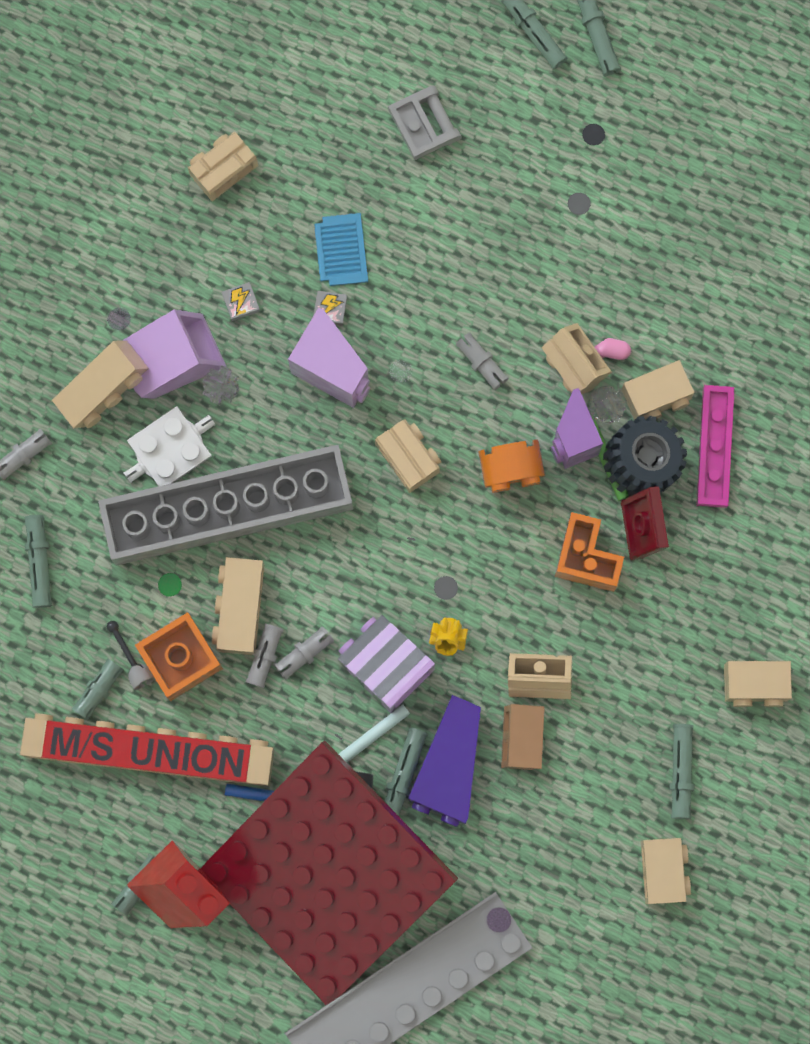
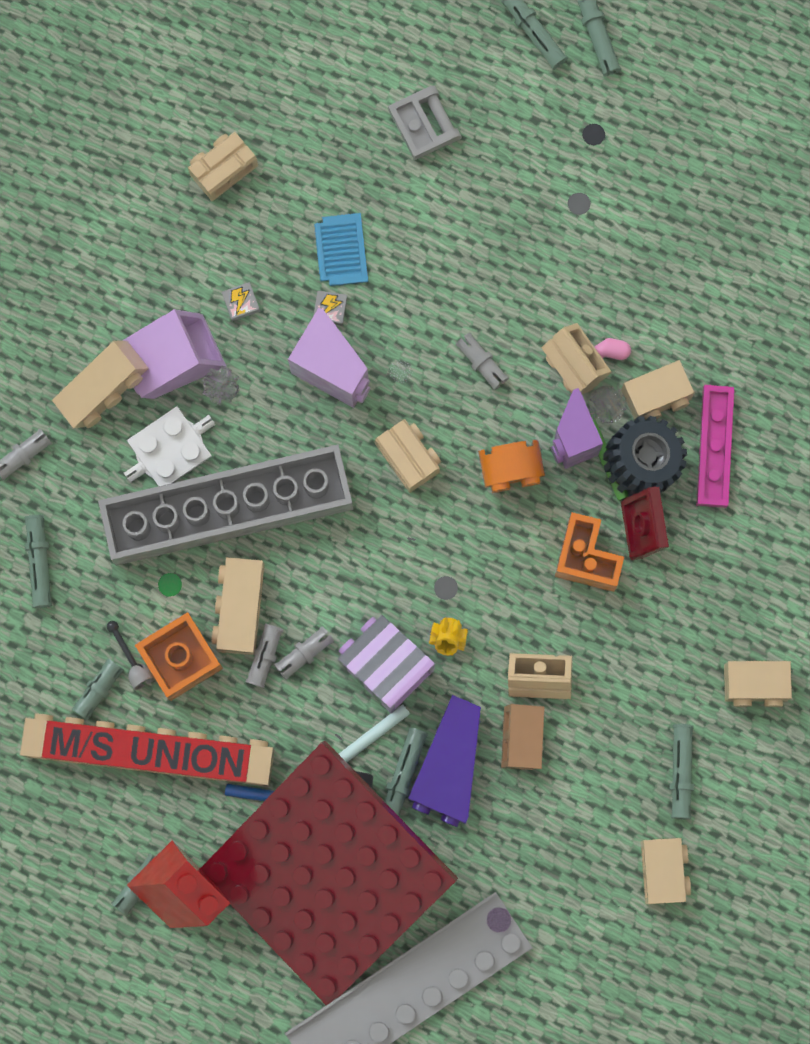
piece [107,308,131,330] -> none

